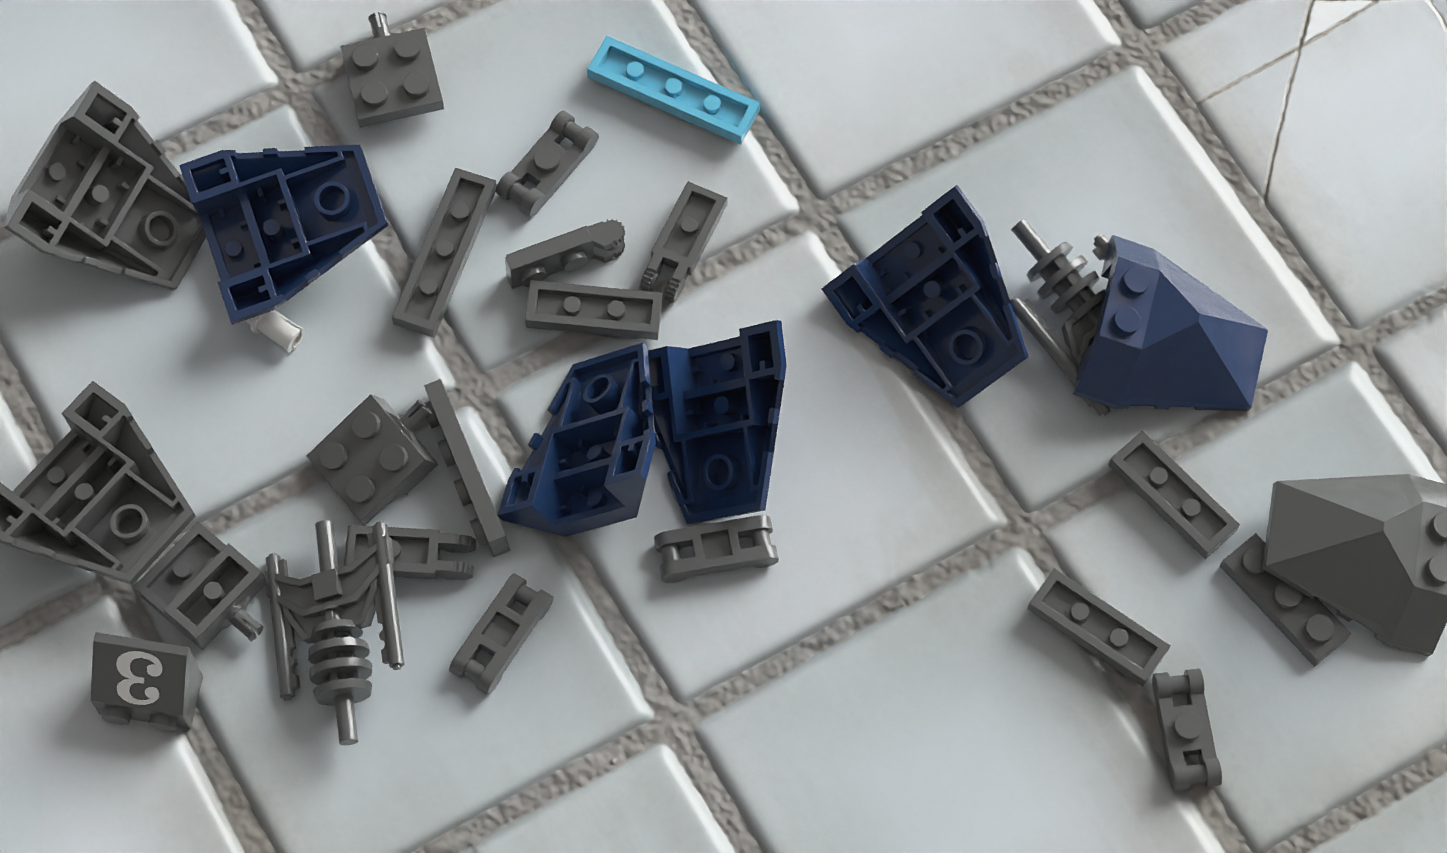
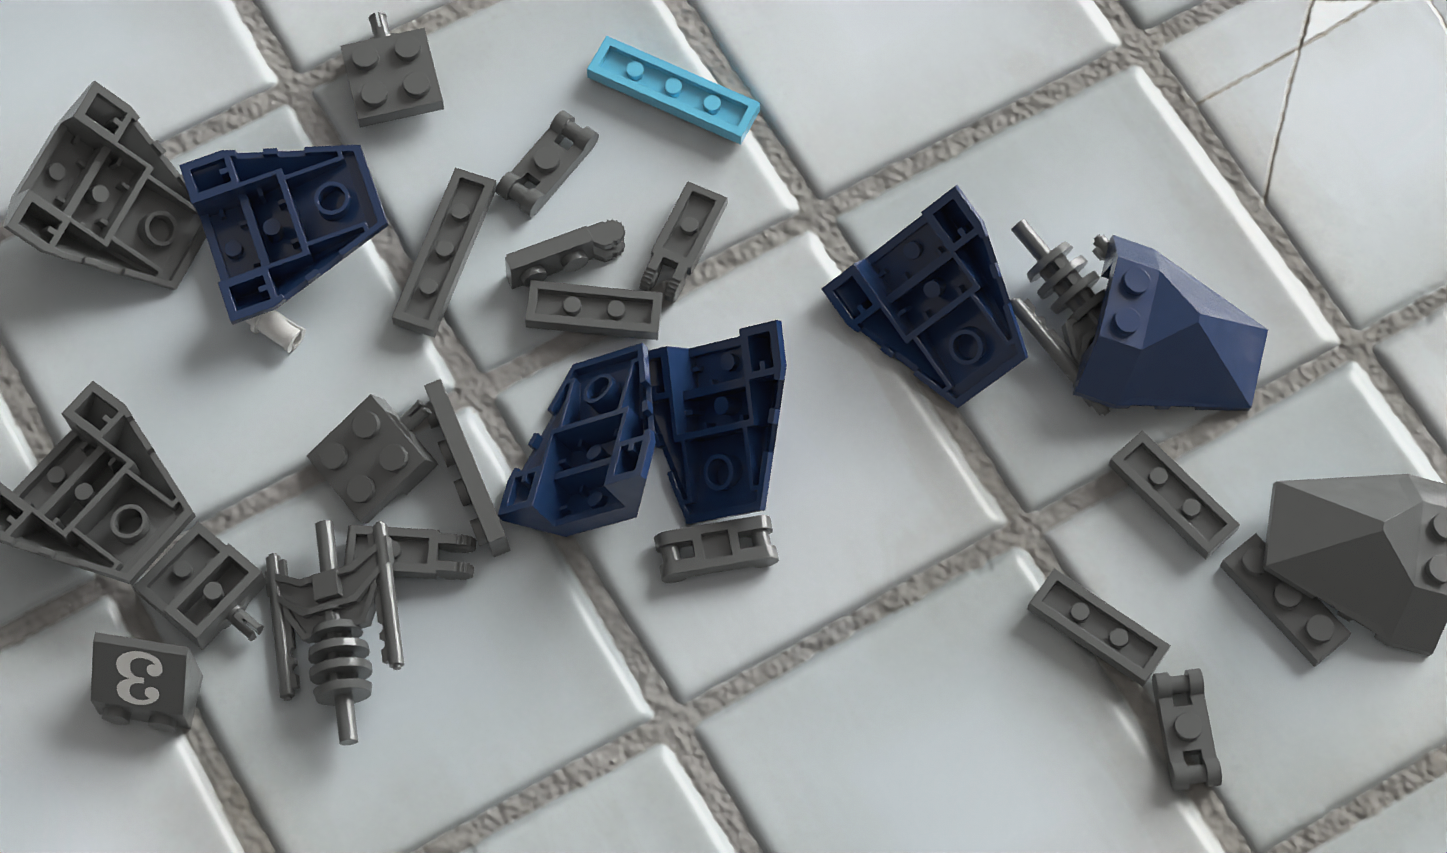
dark grey plate [449,573,554,695] -> none

